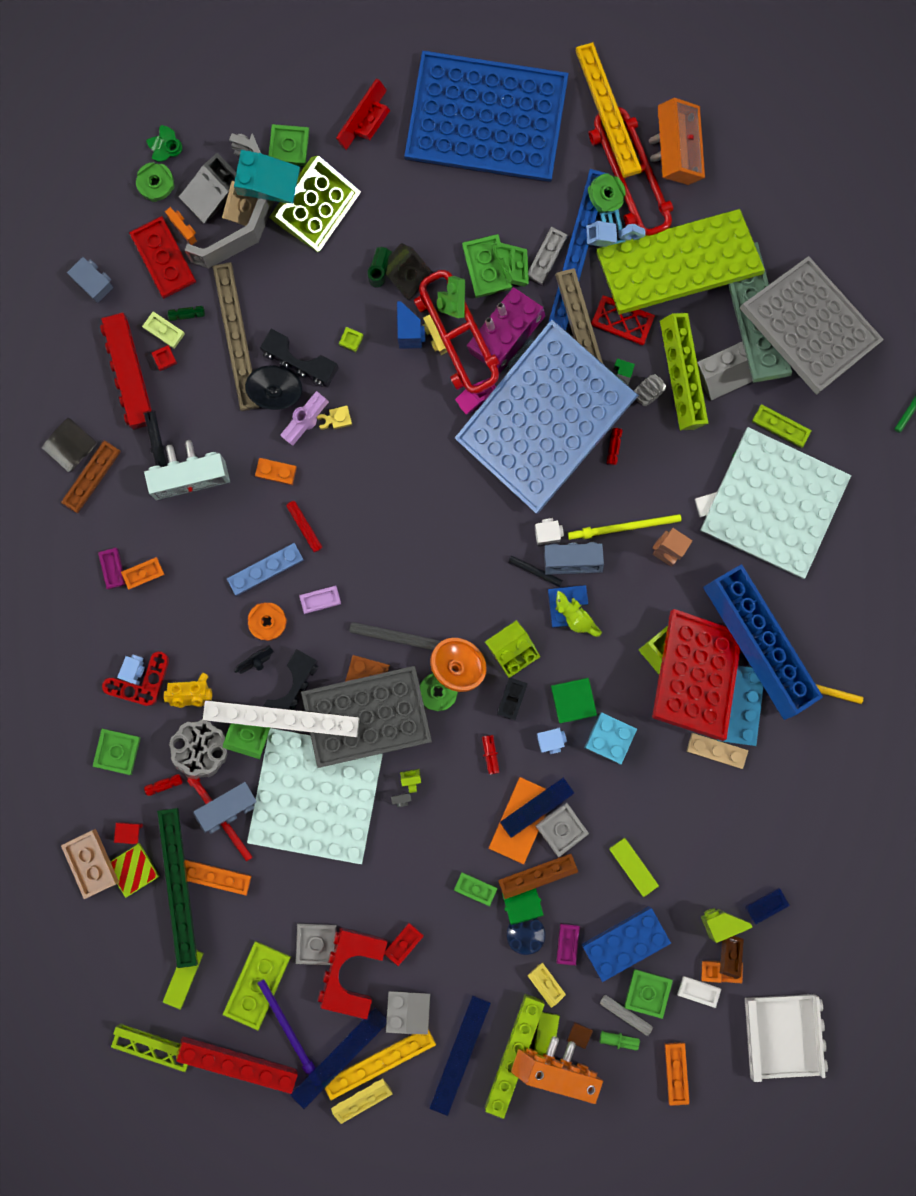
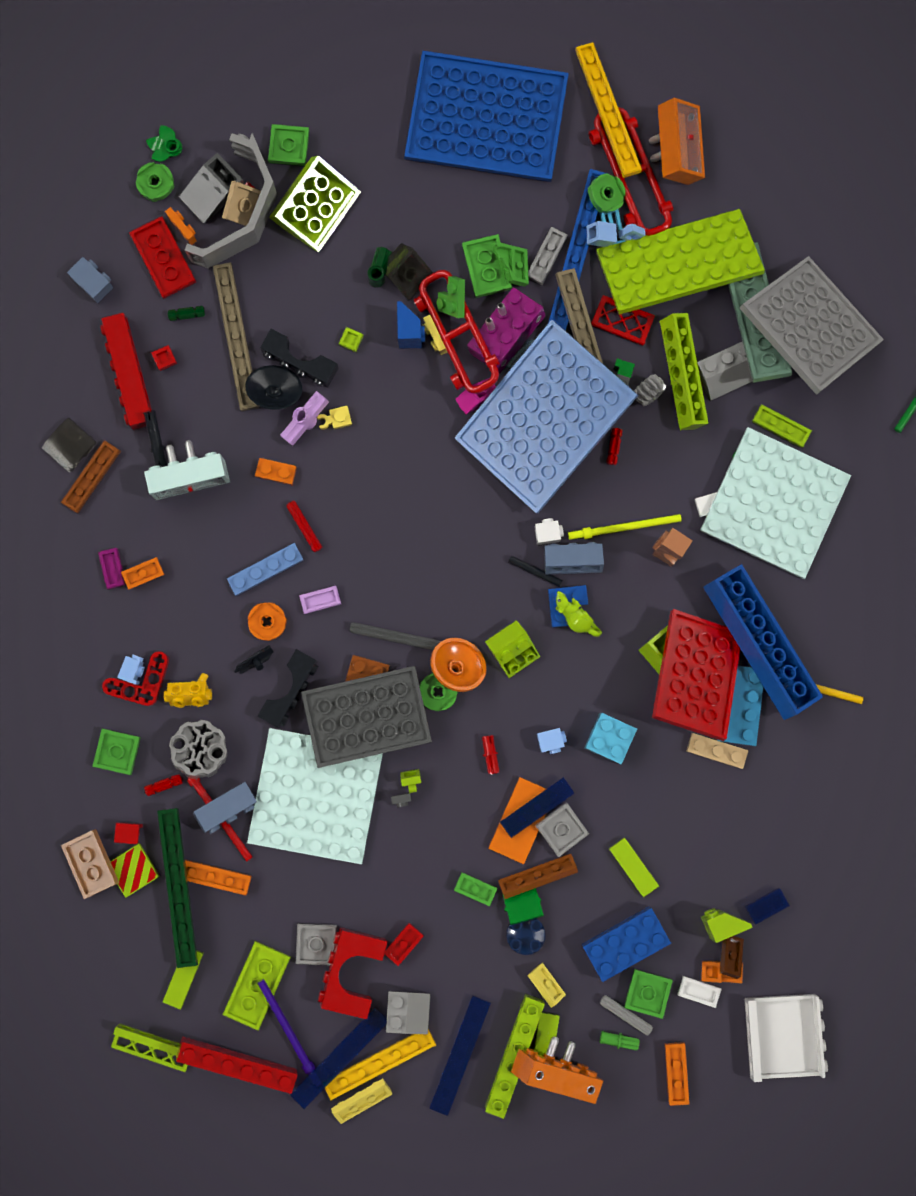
yellowish green plate [142,312,185,349] -> none
white plate [203,701,360,737] -> none
bright green plate [222,723,270,759] -> none
teal slope [234,150,300,204] -> none
red bracket [336,79,390,150] -> none
black brick [497,677,528,721] -> none
green tile [551,678,597,724] -> none
magenta tile [556,923,580,966] -> none
reddish brown tile [567,1022,593,1049] -> none

